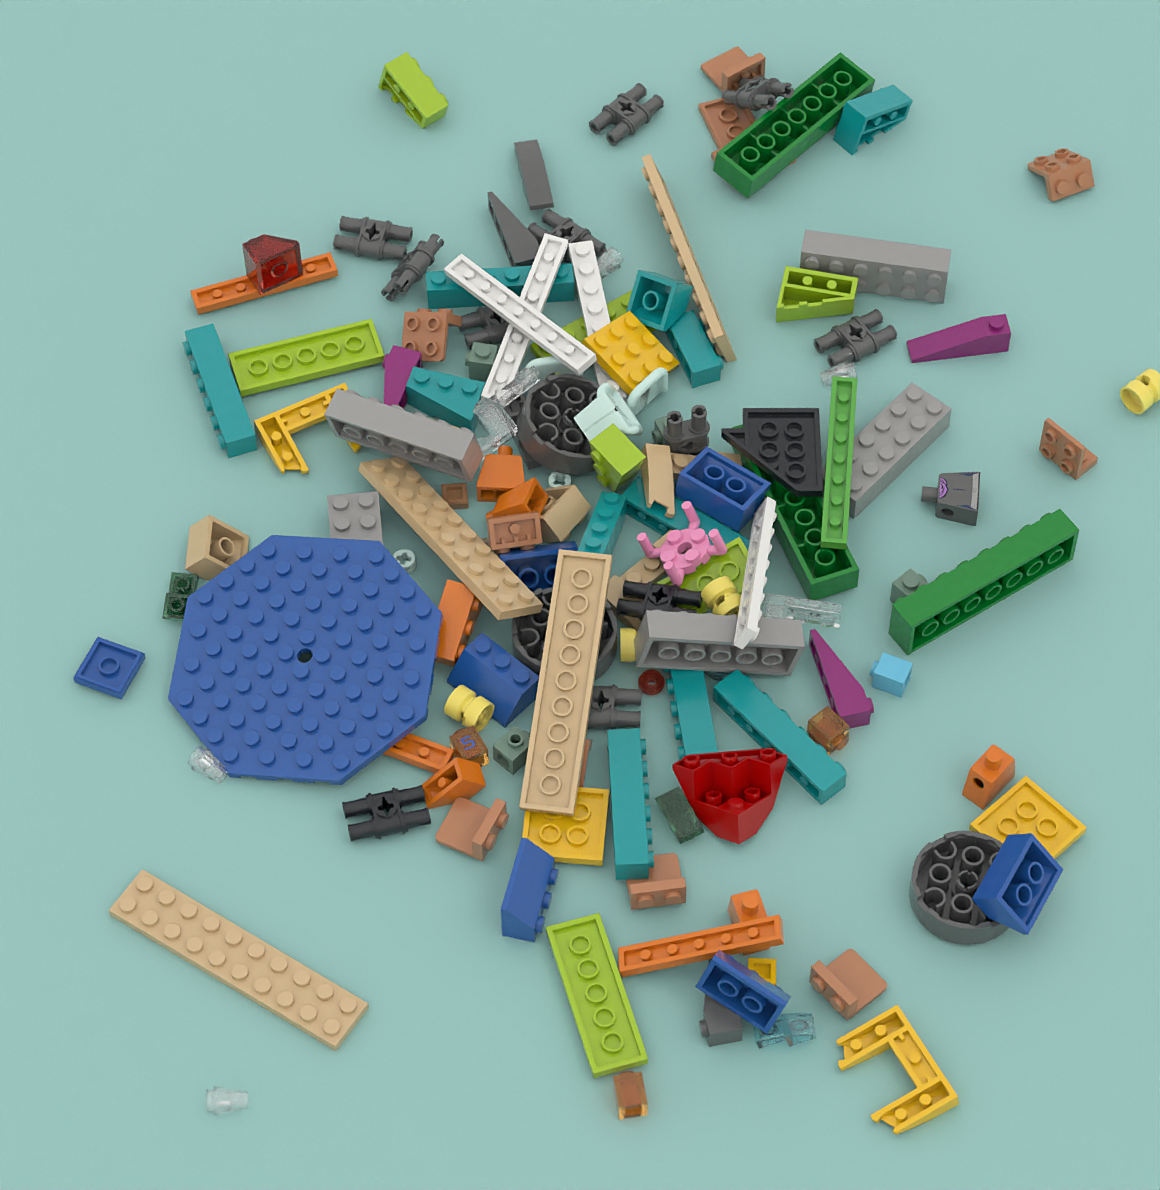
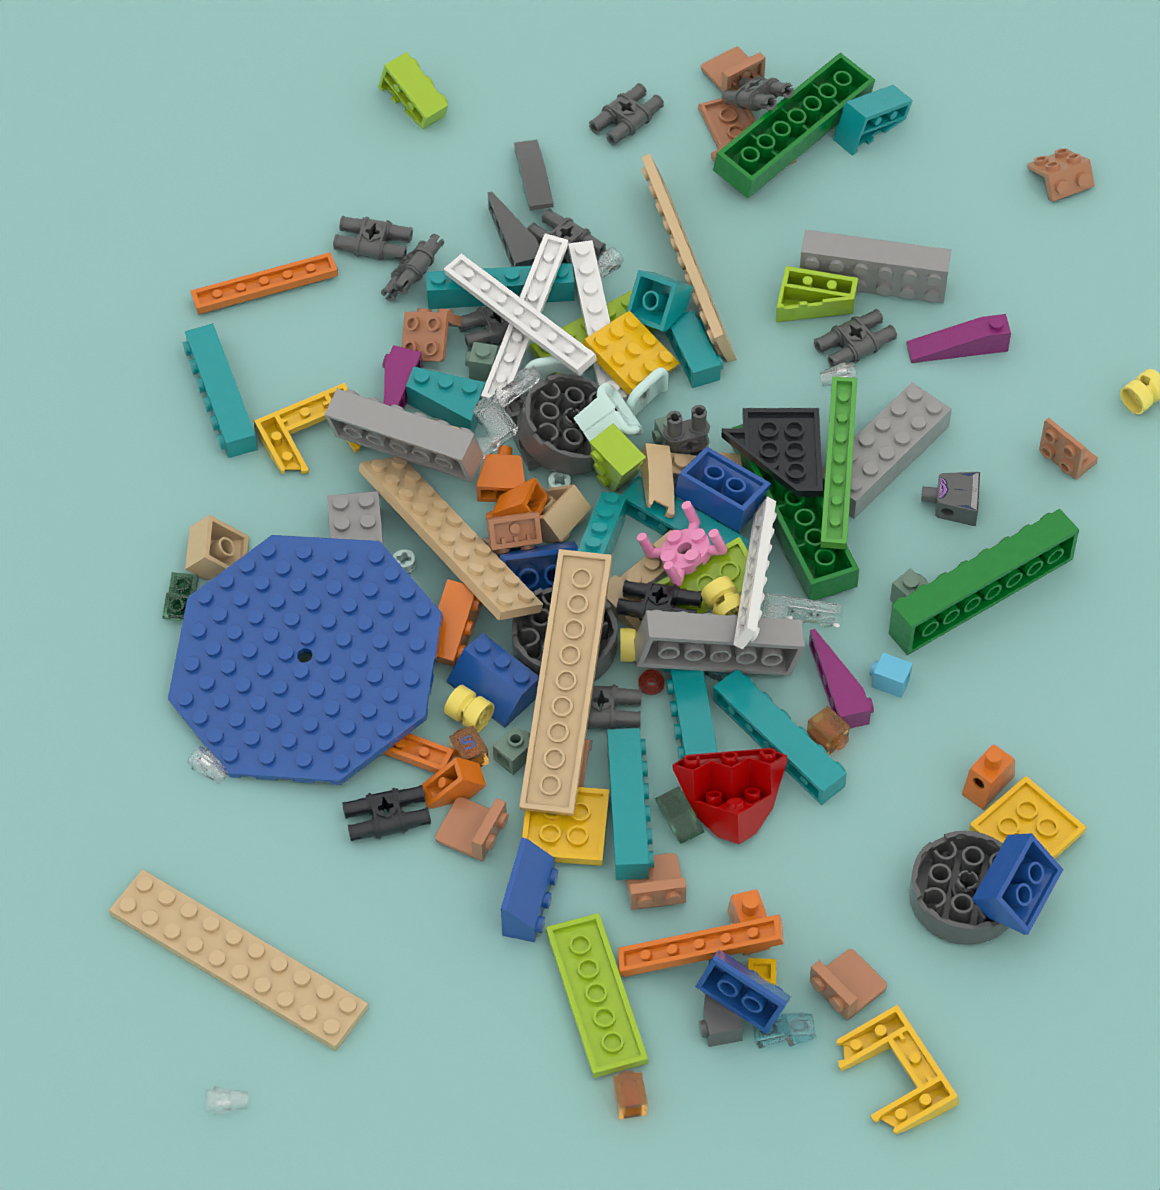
blue plate [73,637,146,699] -> none
lime plate [228,319,385,397] -> none
clear red slope [242,234,303,295] -> none
medium nougat tile [441,483,468,510] -> none

